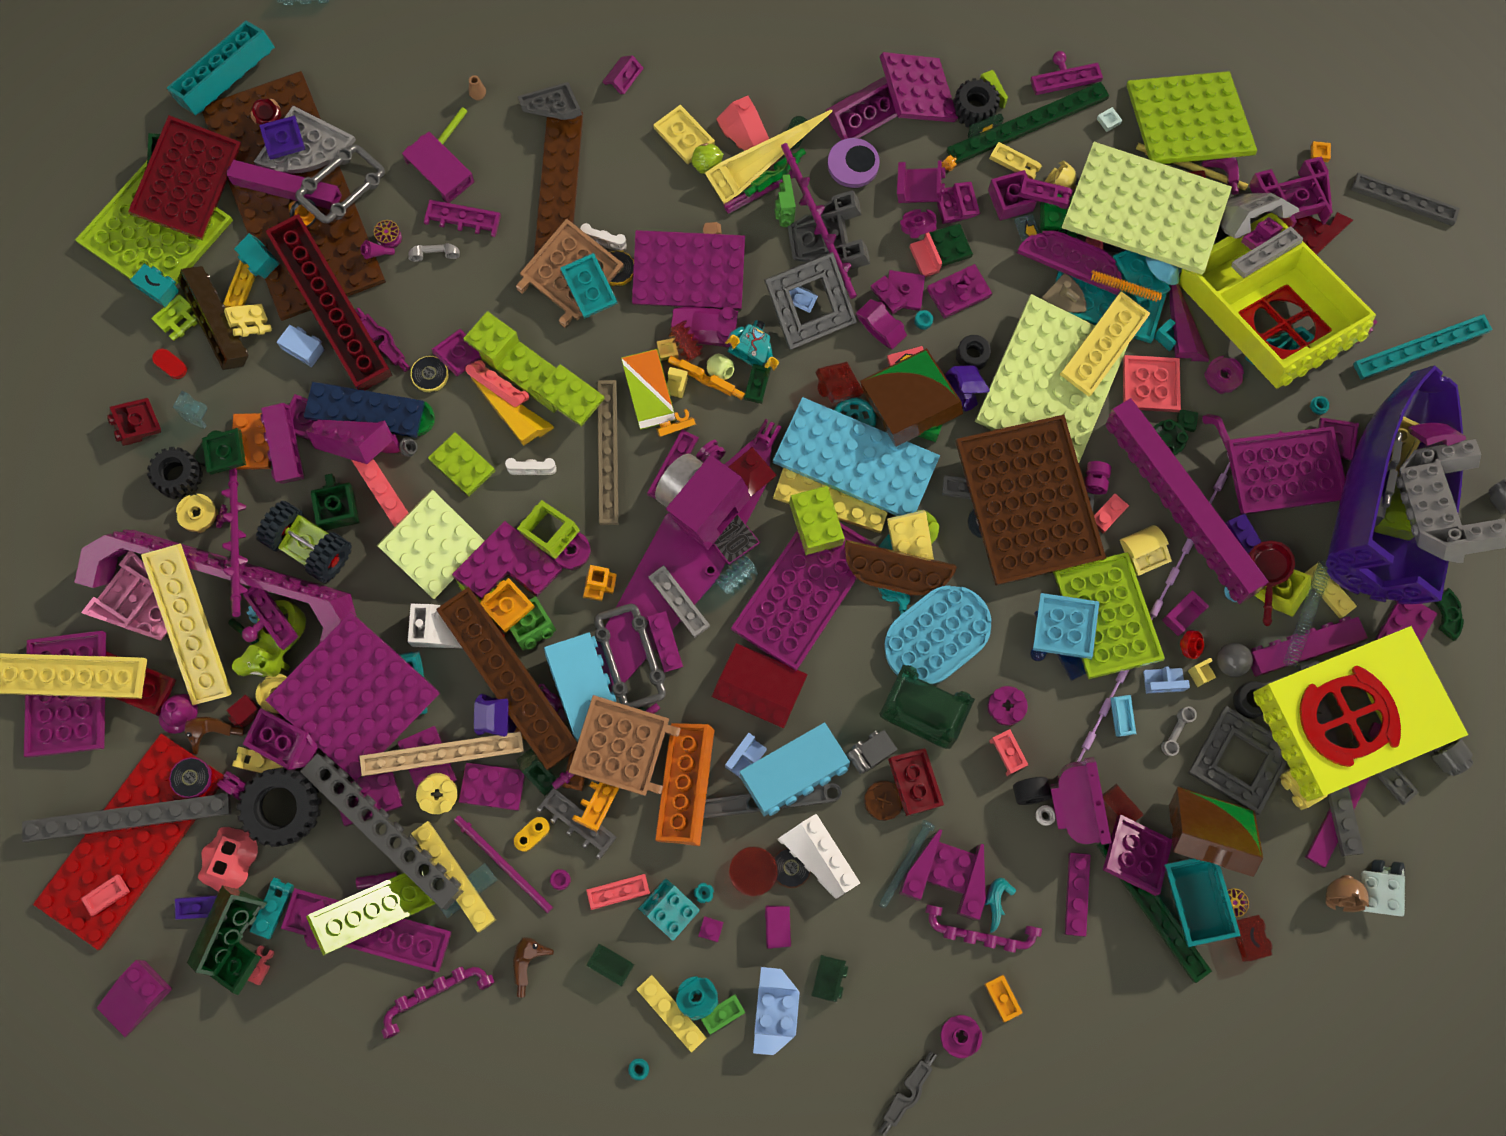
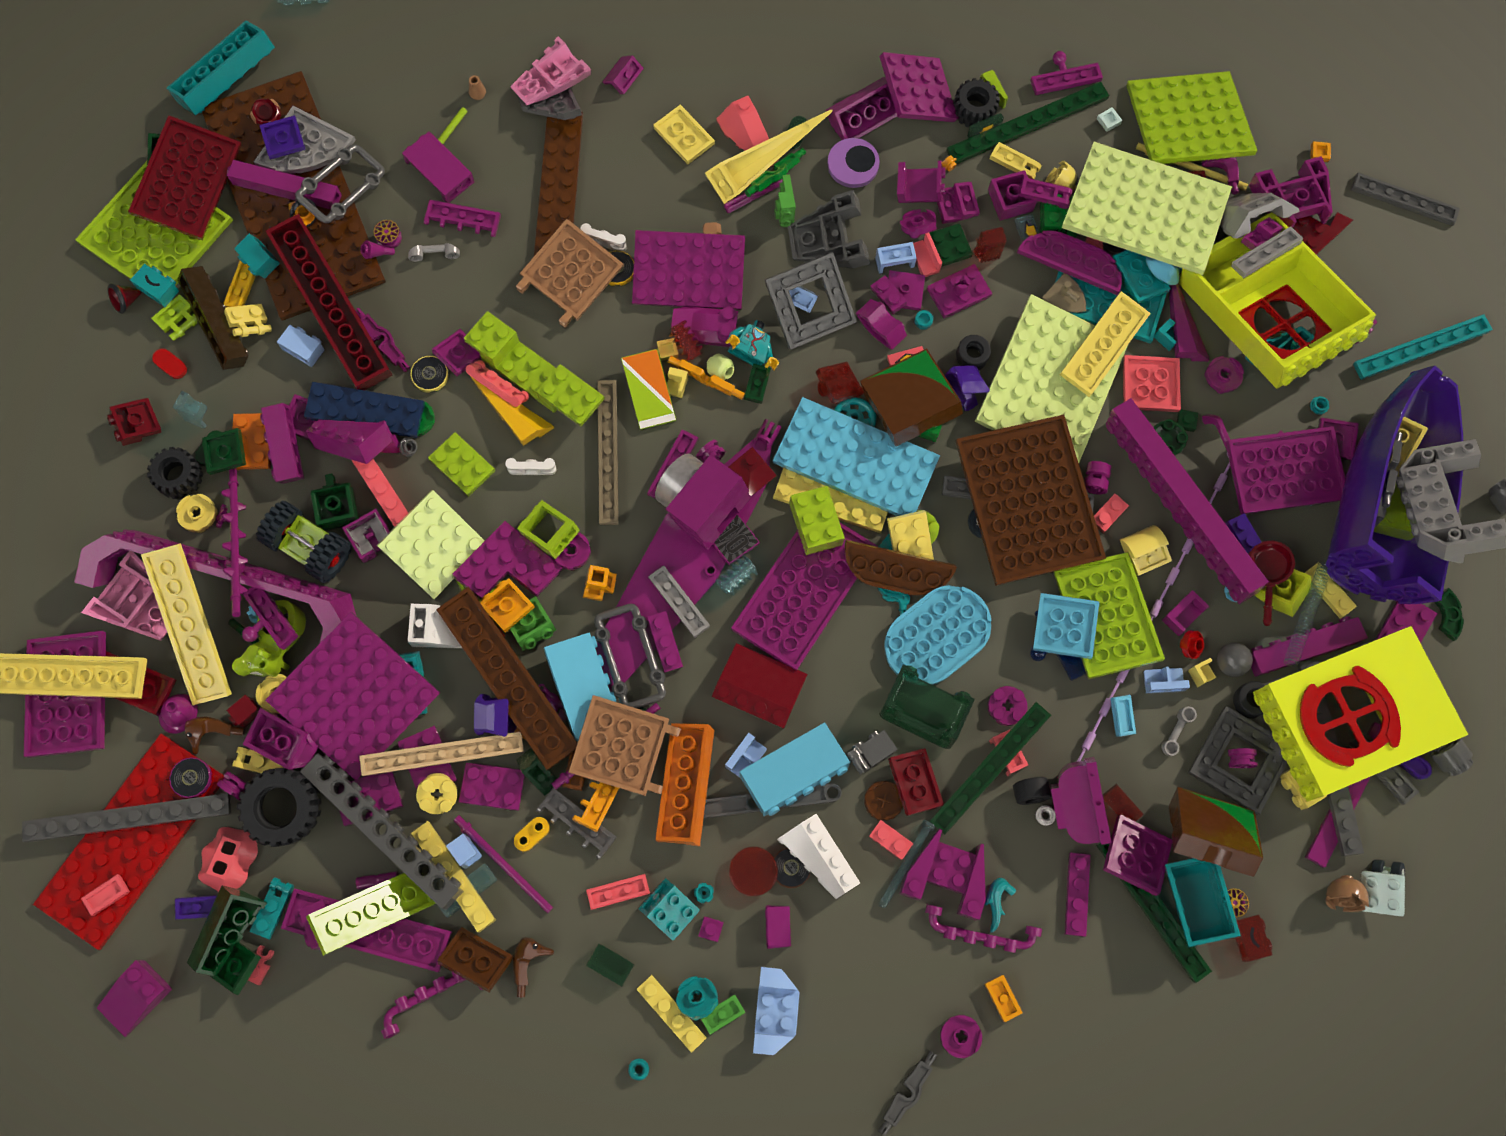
magenta tile [550,869,571,890] -> none
teal plate [560,253,618,319] -> none
light orange plate [656,409,696,437] -> none
lime hair [691,143,724,174] -> none
magenta plant [781,143,857,299] -> none
clear green bracket [811,955,848,1002] -> none
light orange piece [1091,270,1162,302] -> none
magenta slope [1409,423,1466,446] -> none
none -> dark red hat [107,283,142,314]
none -> piece [342,509,390,563]
none -> reddish brown plate [437,927,513,993]
none -> light blue panel [446,834,482,869]
none -> bright pink wedge [511,36,591,105]
none -> coral plate [869,820,913,860]
none -> light blue panel [875,242,917,274]
none -> dark green plate [930,702,1052,835]
none -> clear red brick [974,227,1007,263]
none -> magenta wheel [1228,748,1258,769]
none -> dark purple tile [1399,756,1432,780]

